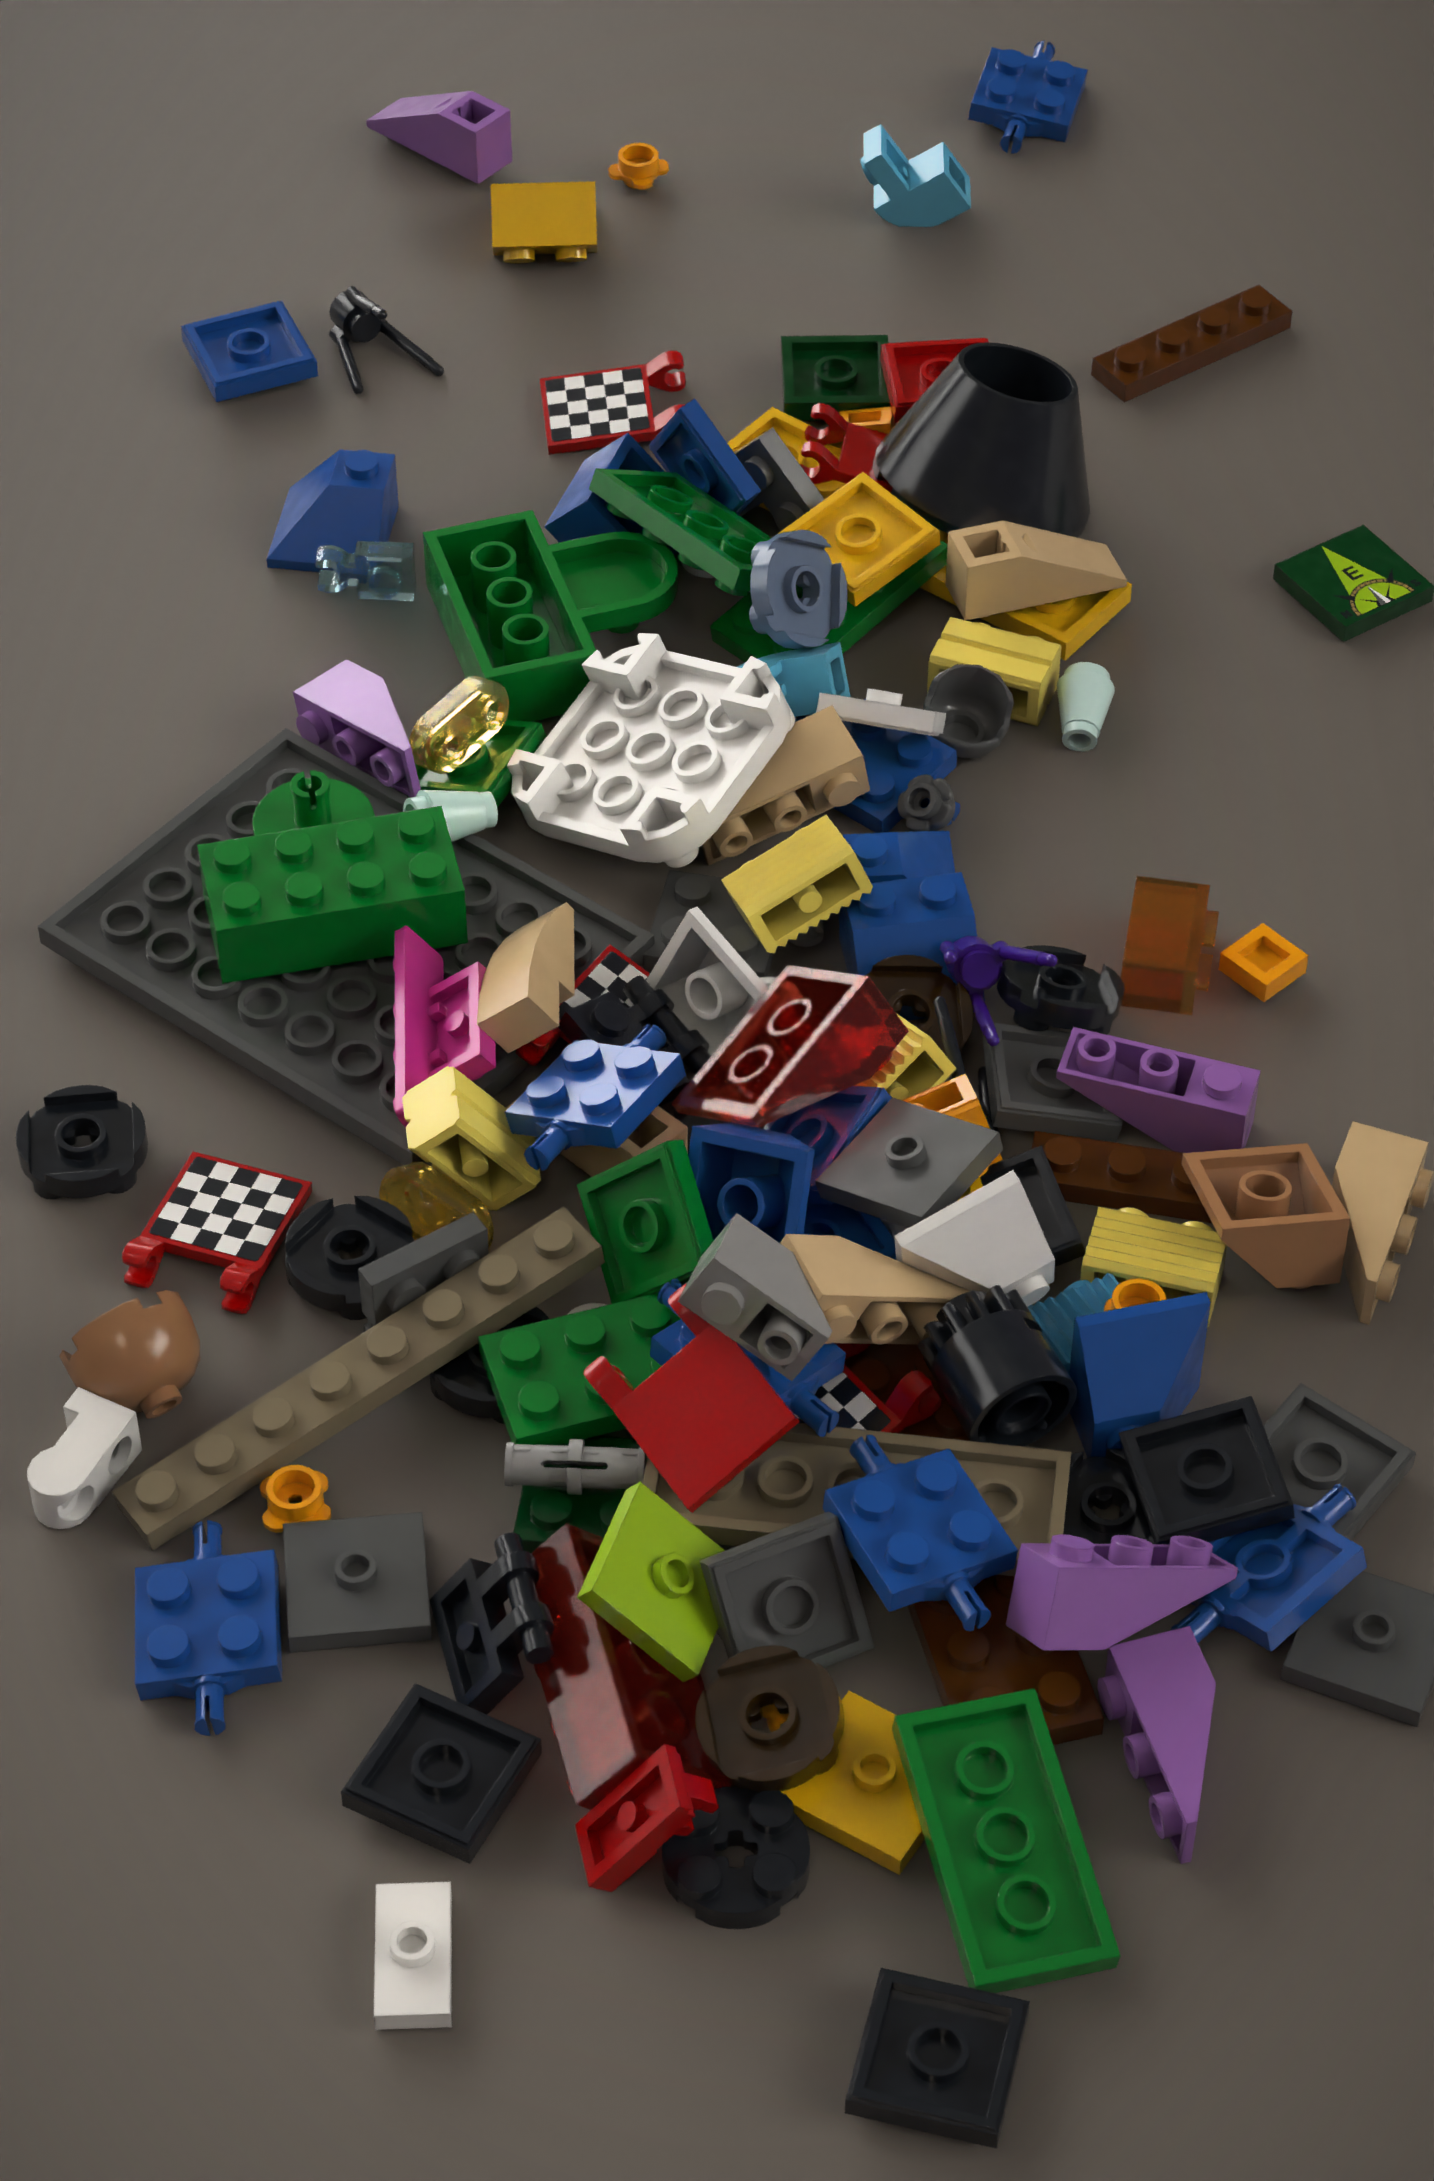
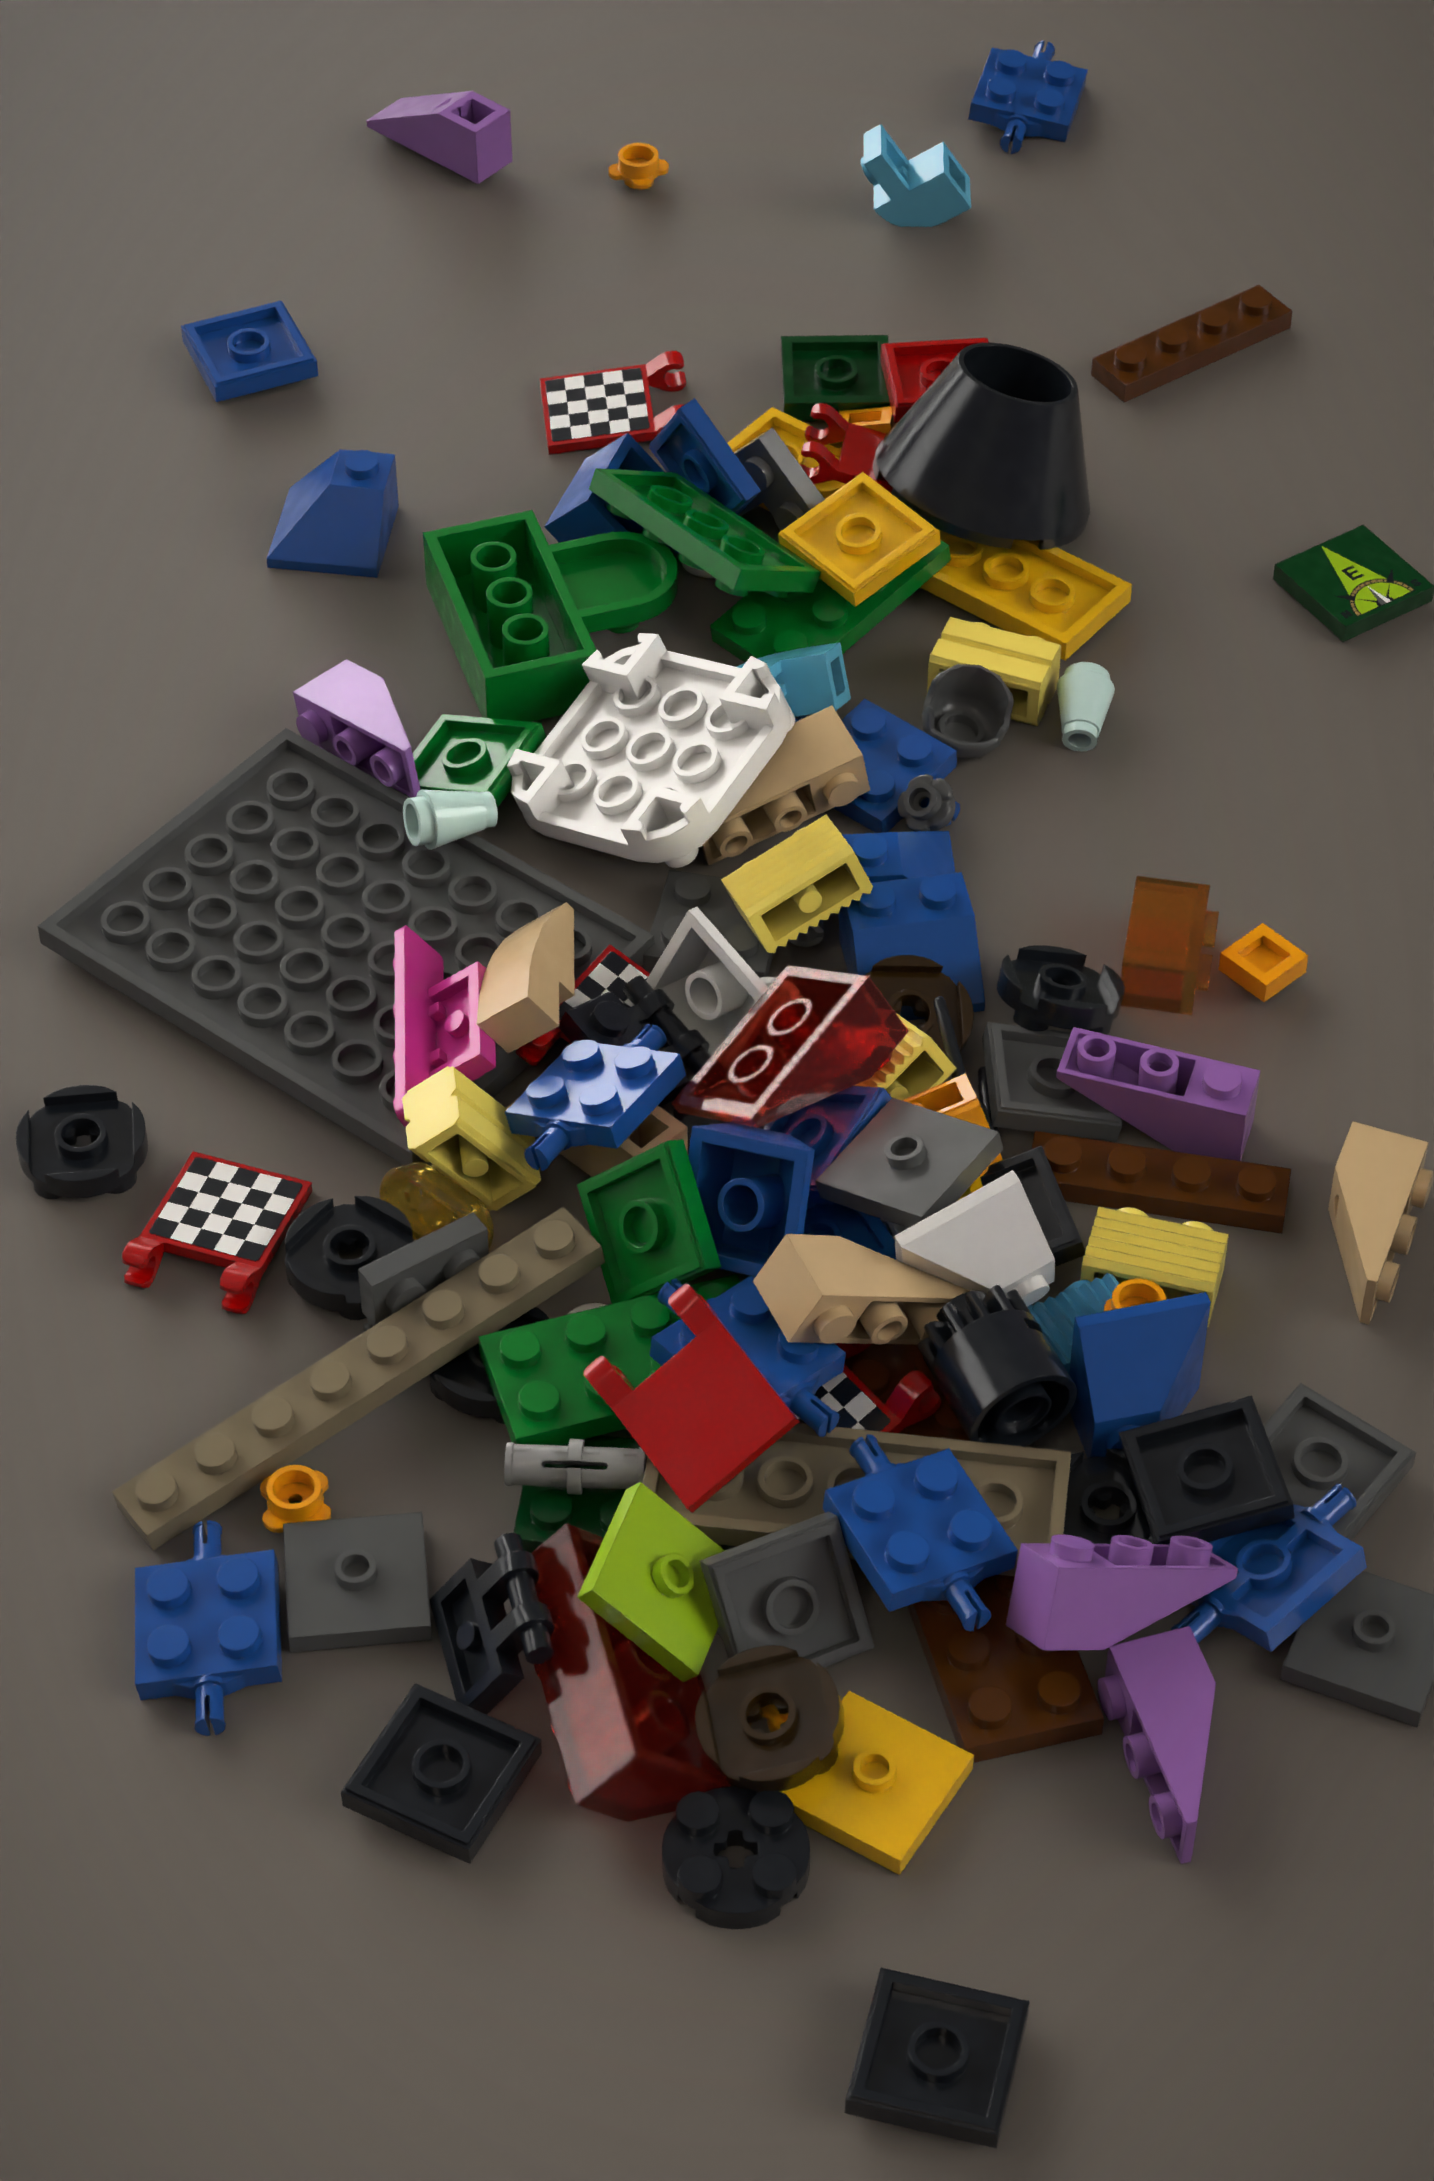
white leg [27,1387,142,1529] -> none
medium nougat cylinder [60,1290,201,1419] -> none
green brick [197,770,468,984] -> none
clear light blue plate [315,541,416,601] -> none
black plant [329,286,444,394] -> none
white plate [374,1882,452,2030] -> none
clear yellow plate [409,676,509,774] -> none
yellow slope [490,181,597,264] -> none
red plate [575,1744,719,1892] -> none
light grey slope [678,1213,832,1381] -> none
sand blue plate [749,530,848,649] -> none
white plate [816,688,946,736] -> none
green plate [892,1688,1121,1993] -> none
dark purple plant [940,936,1058,1047] -> none
tan slope [945,520,1127,621] -> none
medium nougat slope [1181,1143,1350,1289] -> none

